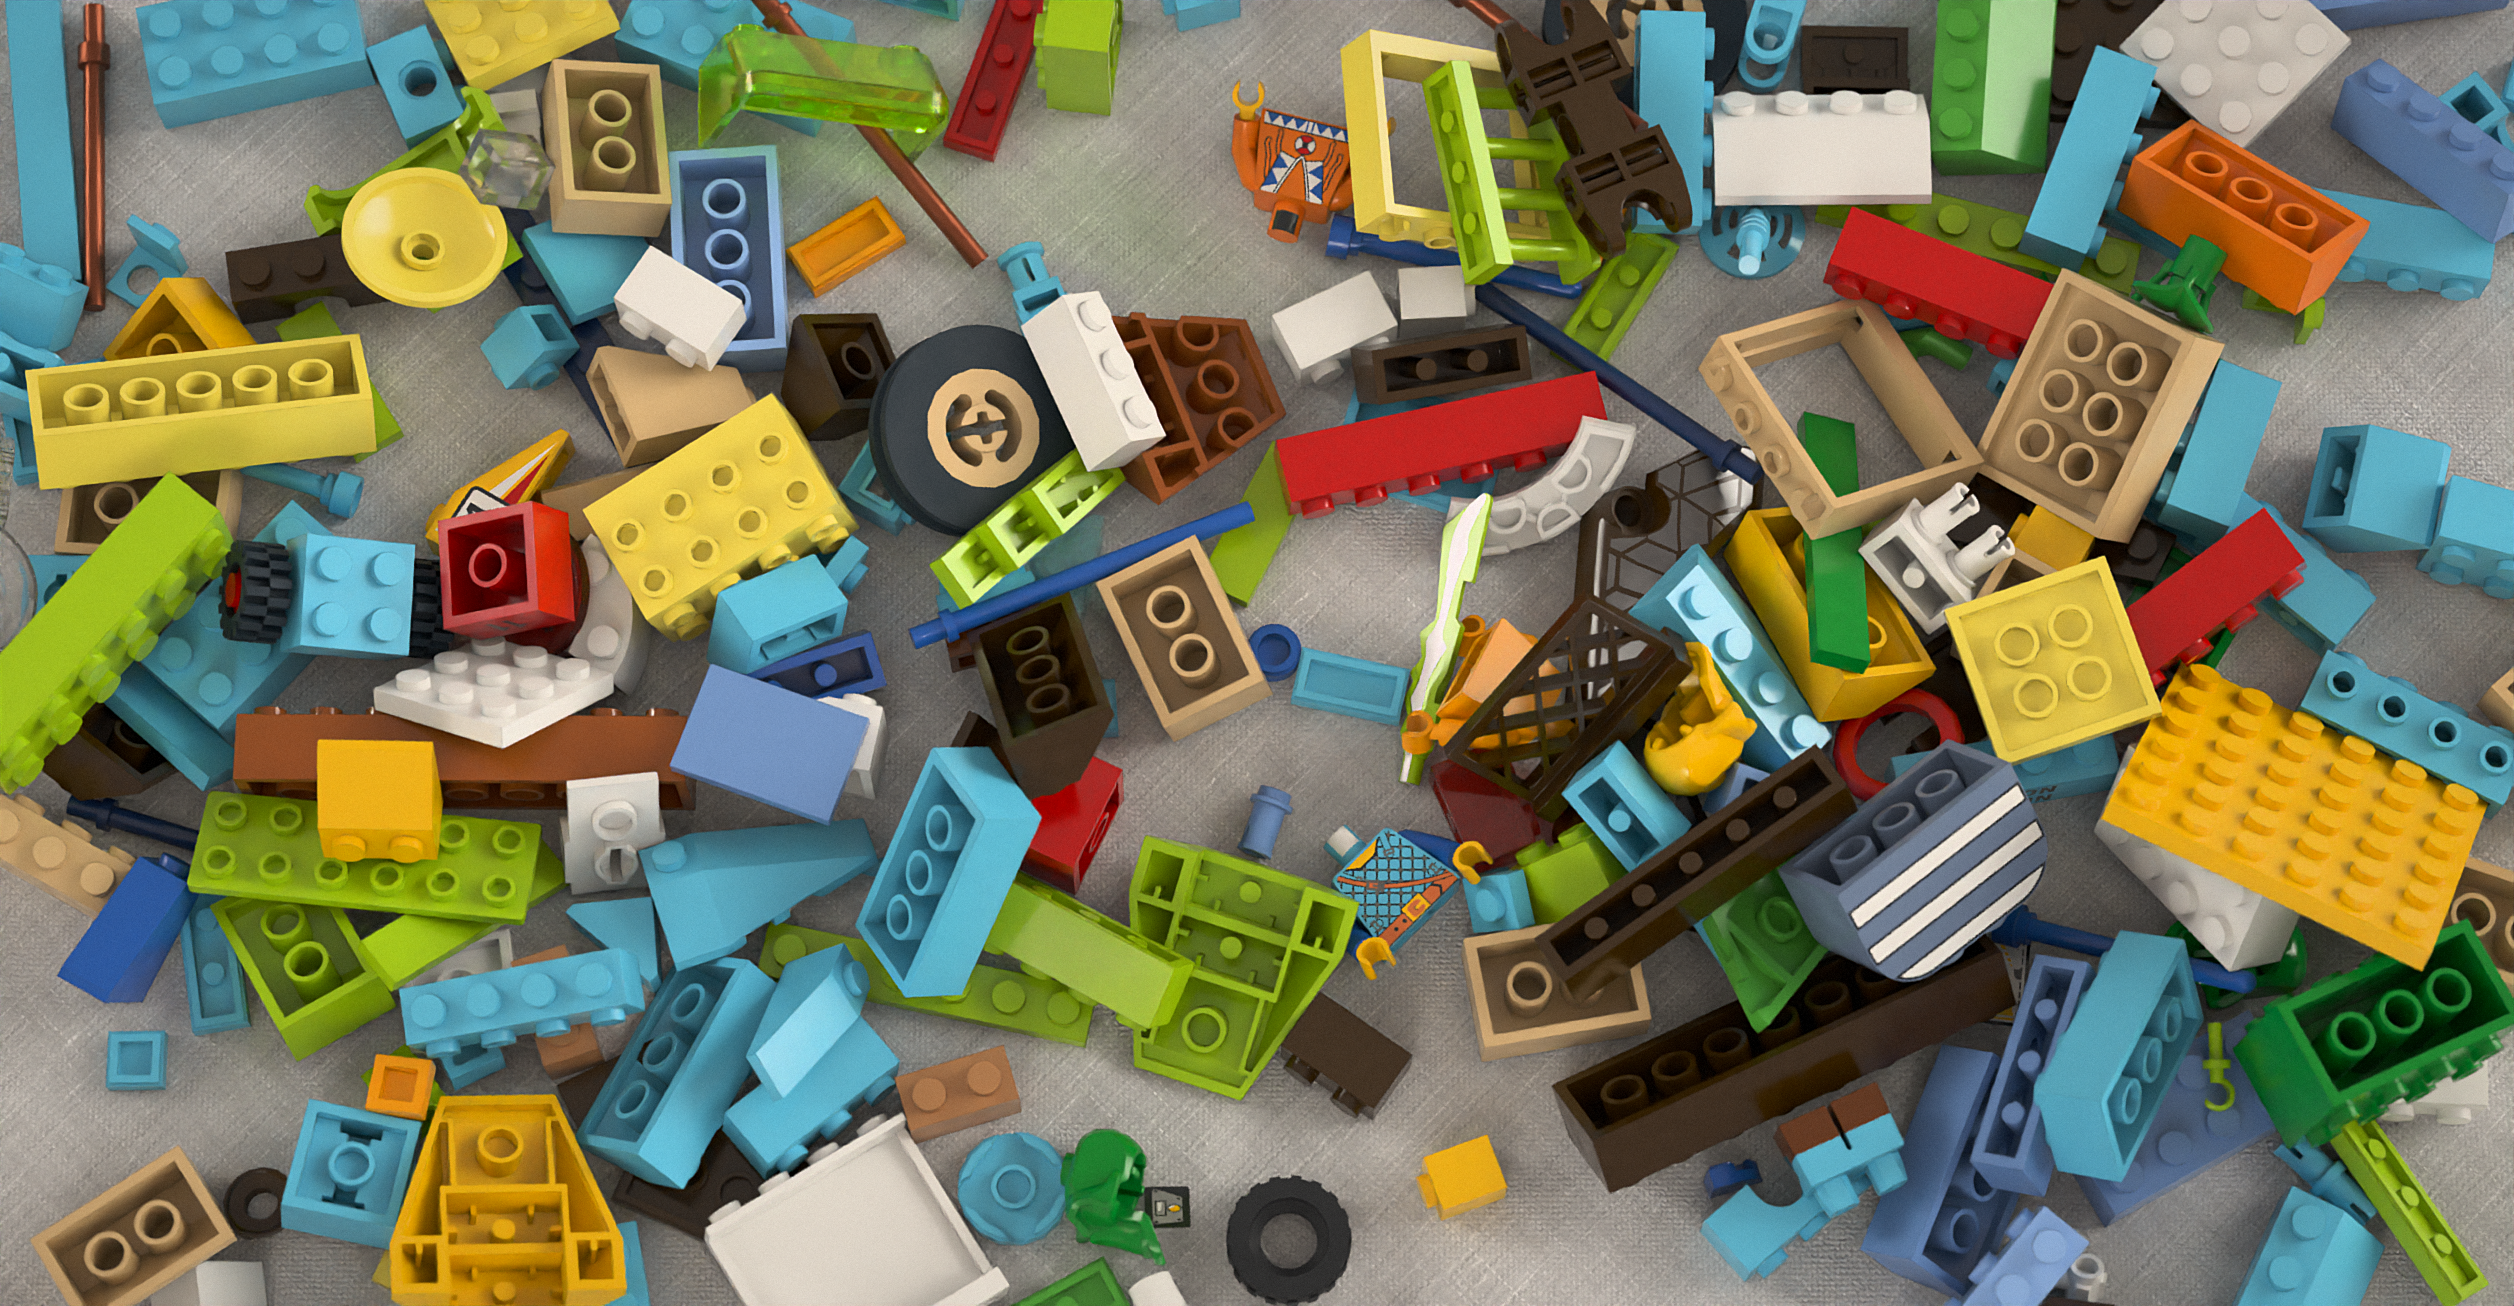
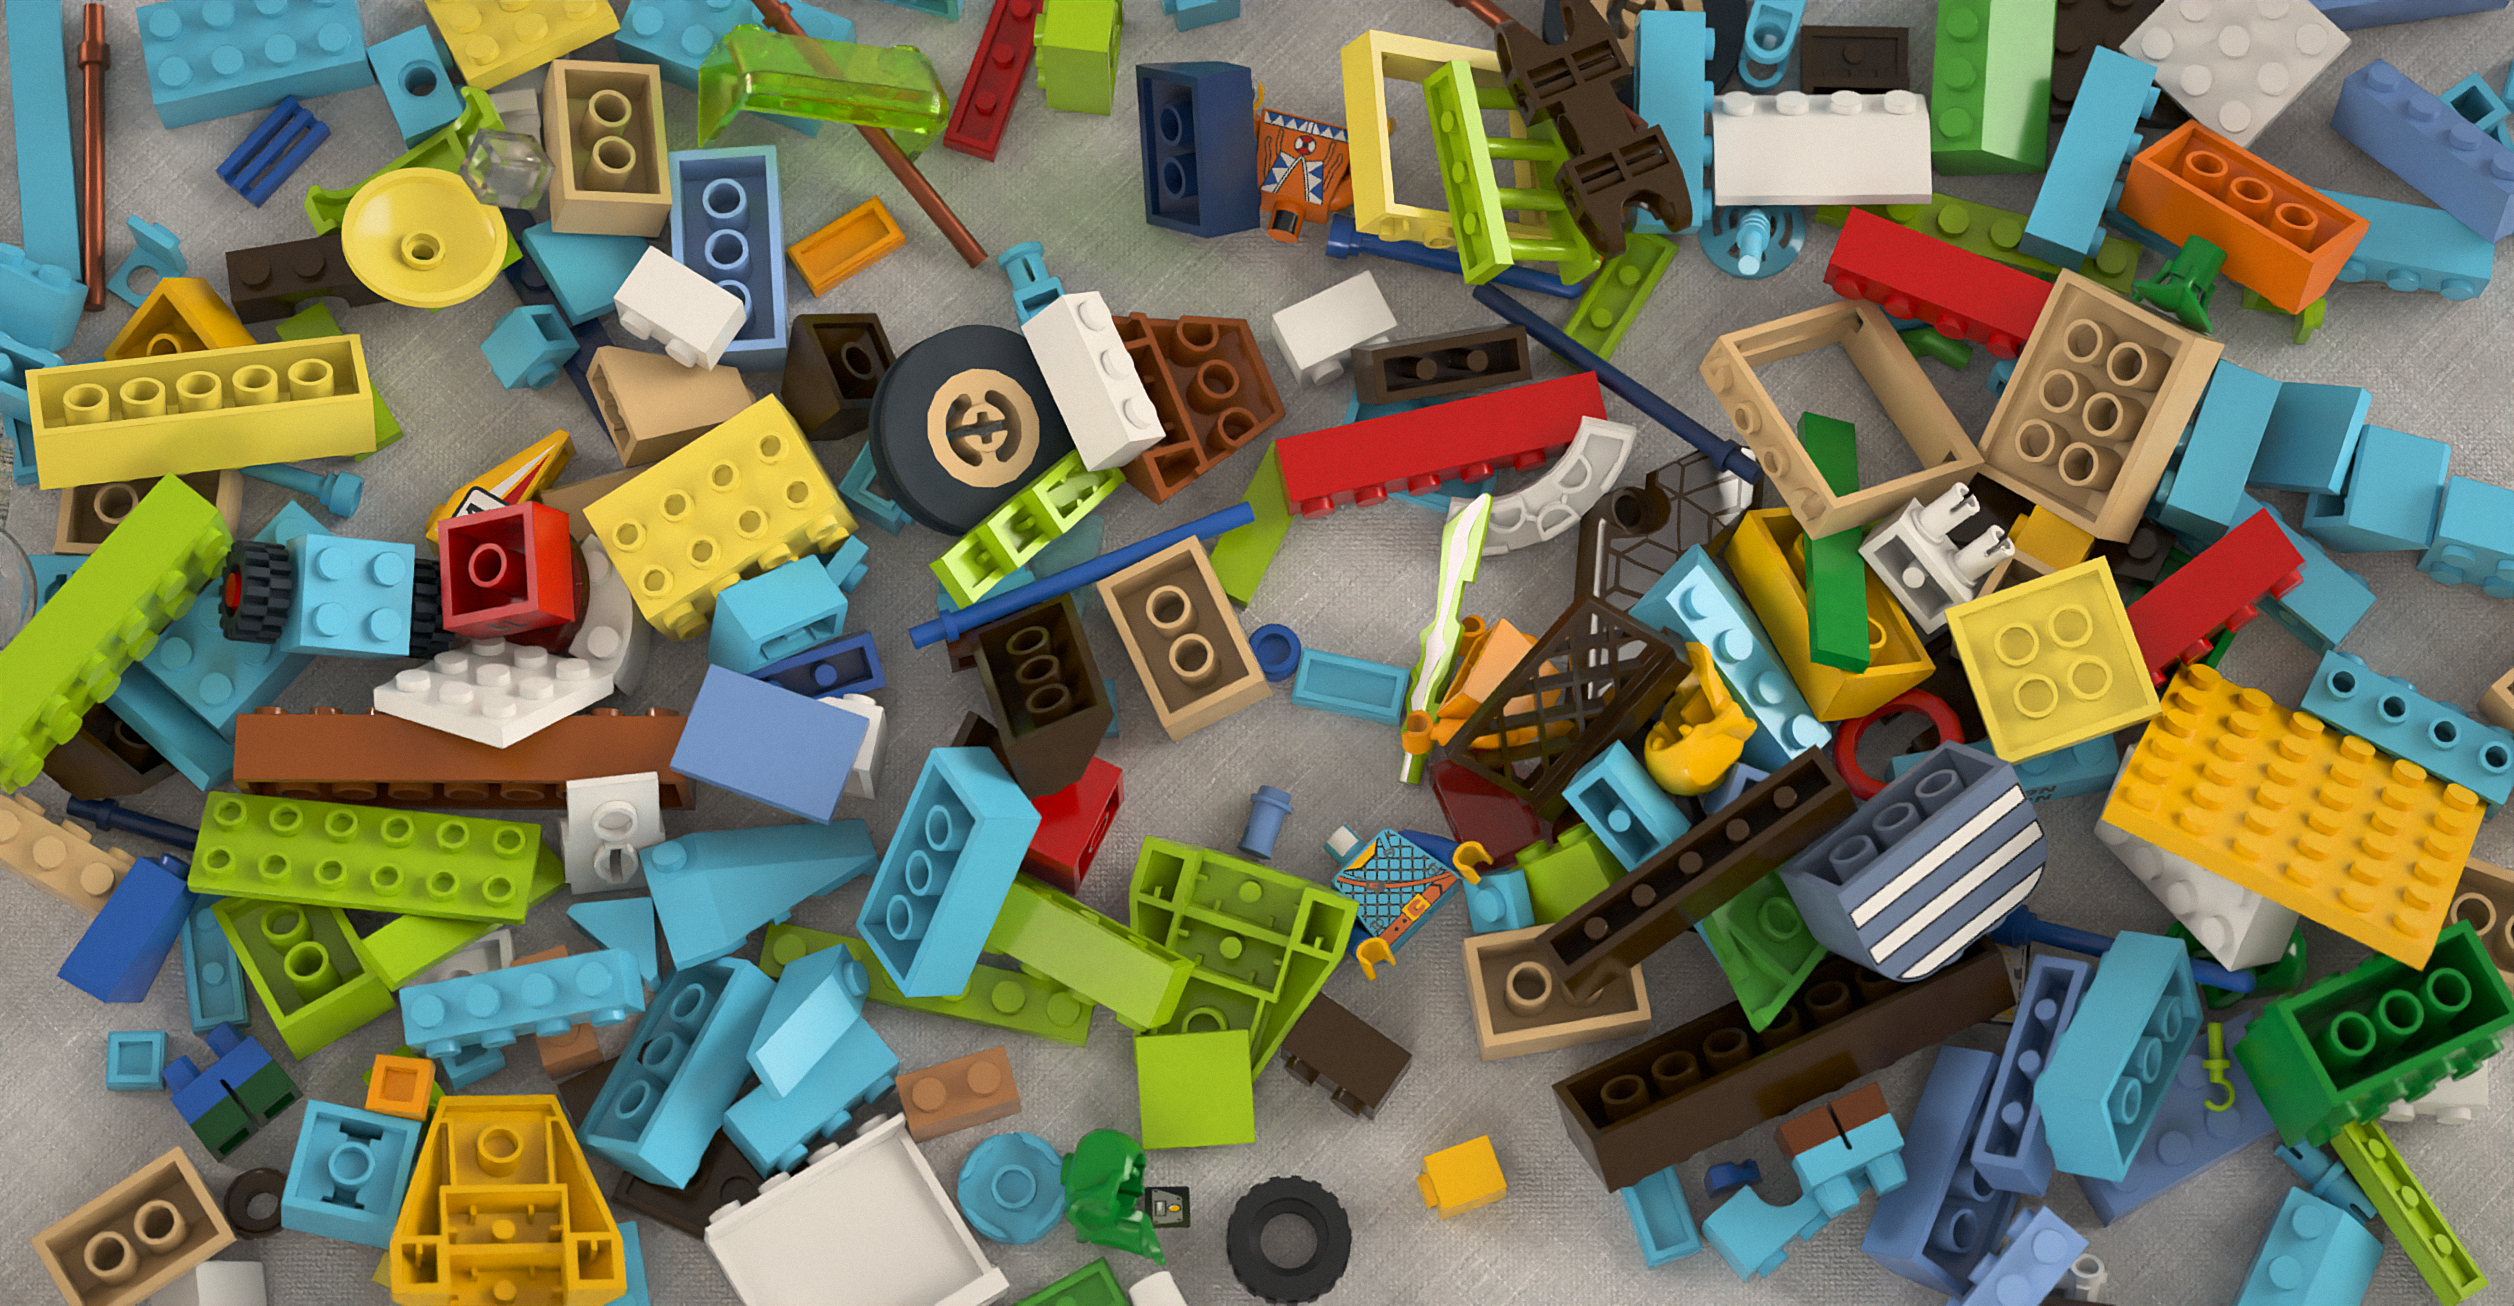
yellow slope [317,740,443,863] -> none
white brick [1396,265,1476,338] -> none
none -> hips [162,1021,304,1163]
none -> blue tile [216,94,331,209]
none -> dark blue slope [1135,61,1262,239]
none -> lime tile [1135,1028,1256,1150]
none -> medium azure tile [1620,1165,1703,1269]
none -> medium azure tile [2246,381,2373,496]

